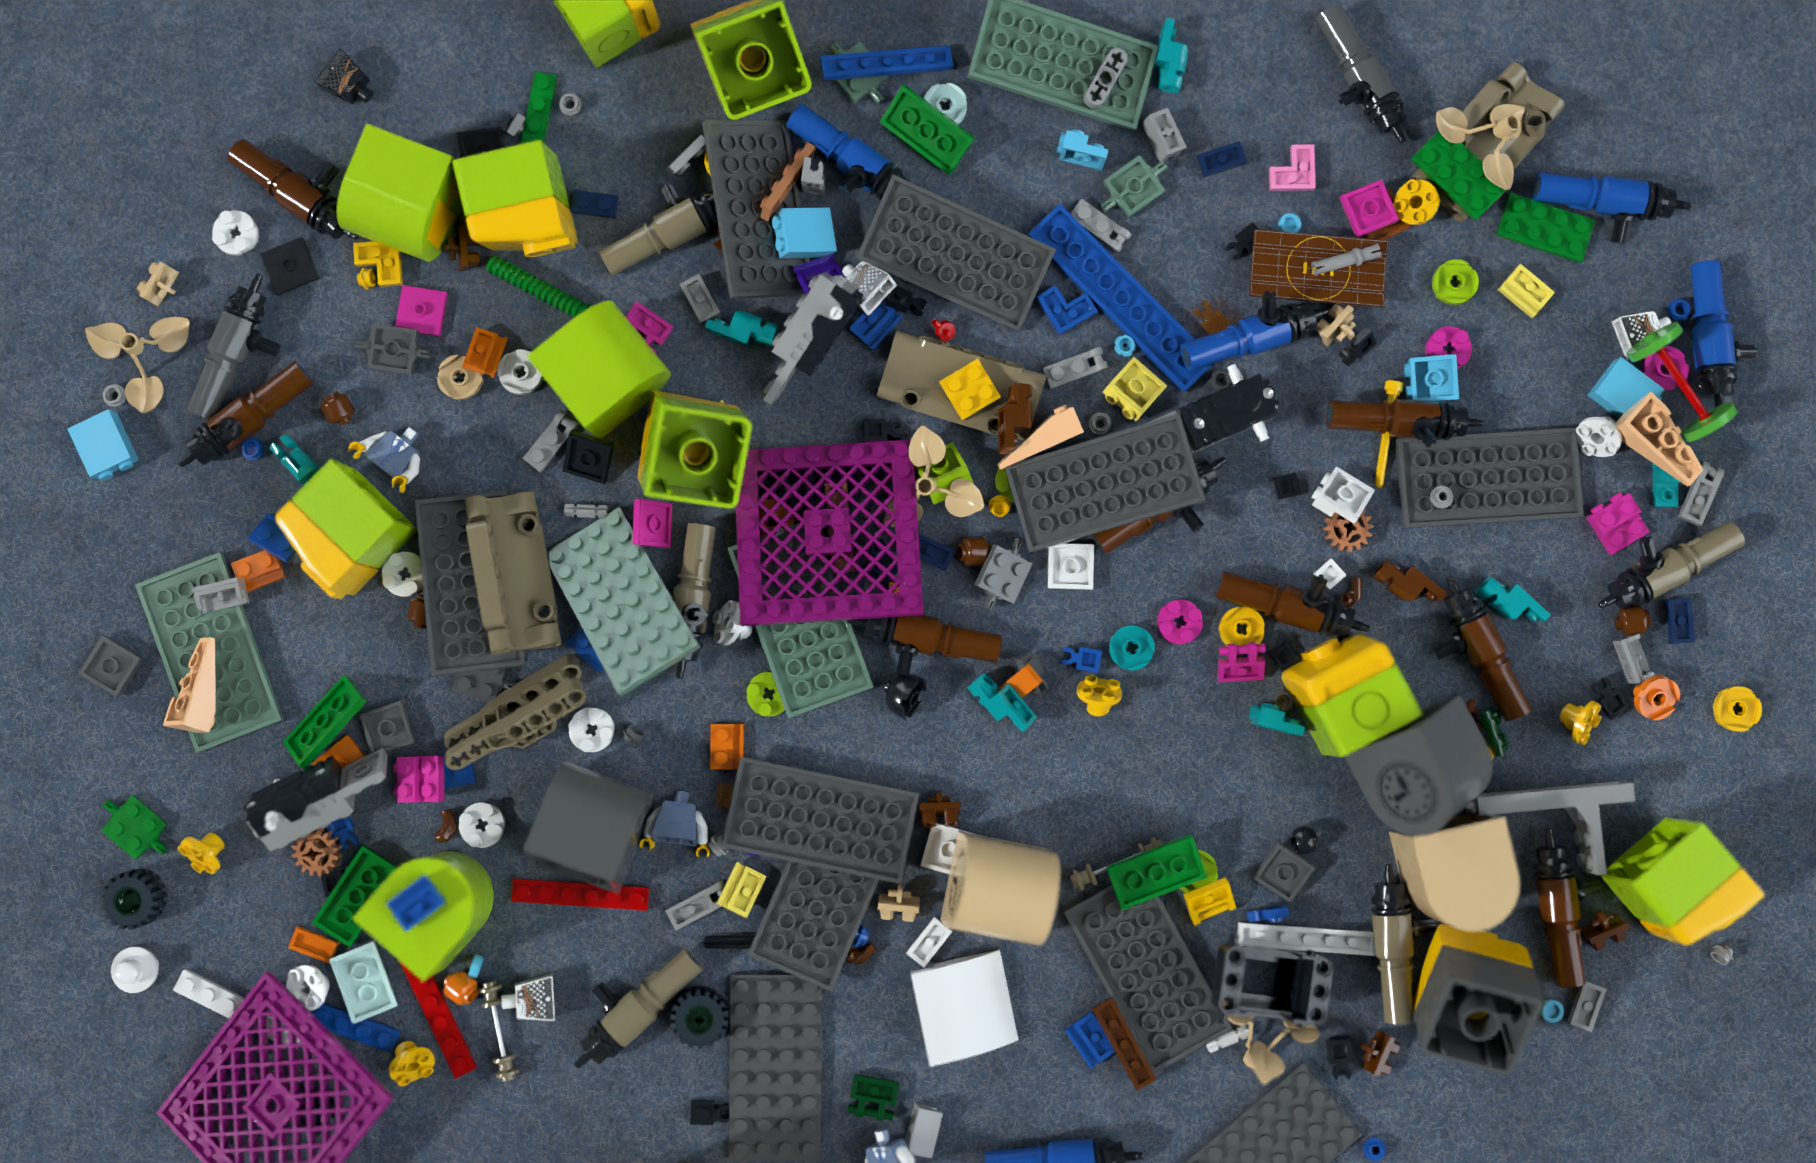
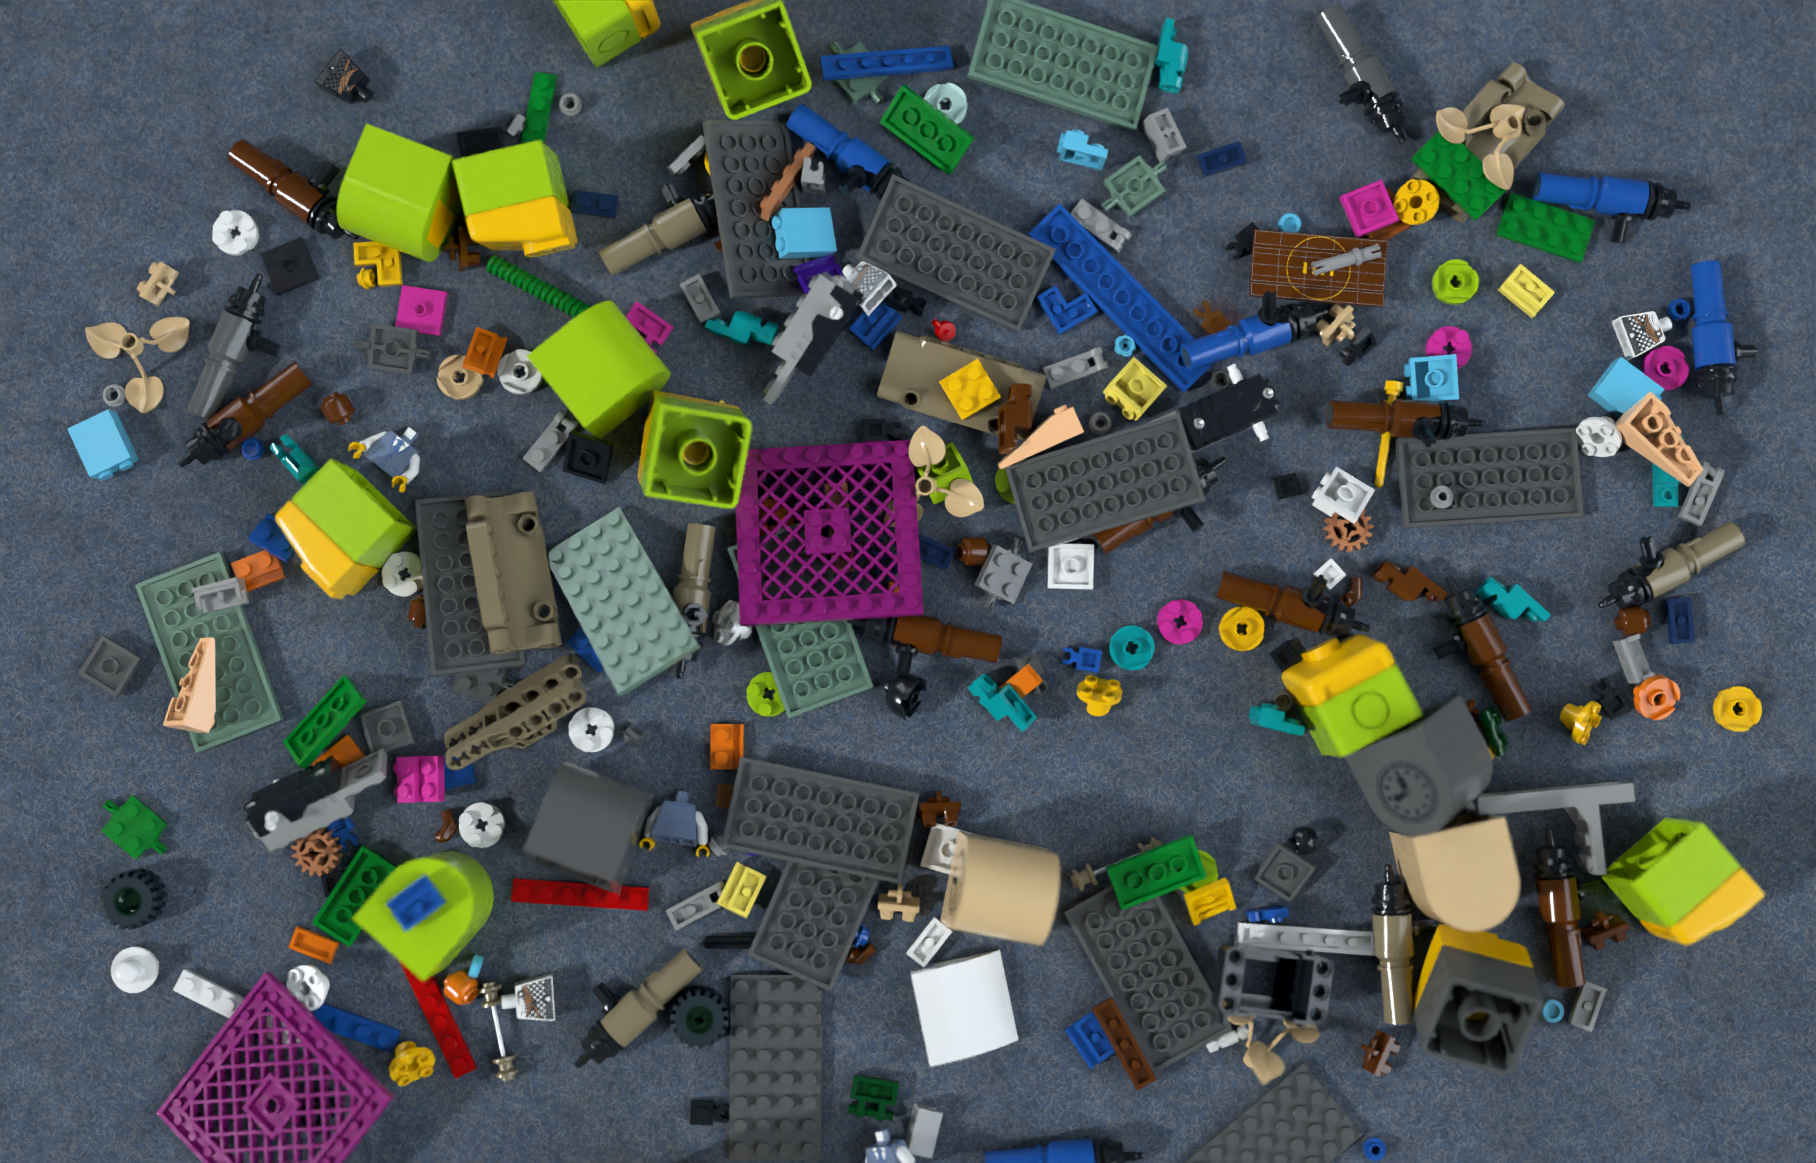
yellow plate [178,833,225,874] -> none
light aqua plate [329,941,398,1024] -> none
light grey axle [564,503,609,518] -> none
dark pink plate [632,499,672,548] -> none
yellow plate [988,495,1011,517] -> none
light grey beam [1084,48,1127,108] -> none
dark pink plate [1218,642,1266,683] -> none
bright pink plate [1269,144,1316,191] -> none
black plate [1326,1038,1353,1080] -> none
dark pink plate [1586,492,1650,555] -> none
bright green piece [1626,322,1738,442] -> none
light grey plate [1711,944,1734,965] -> none

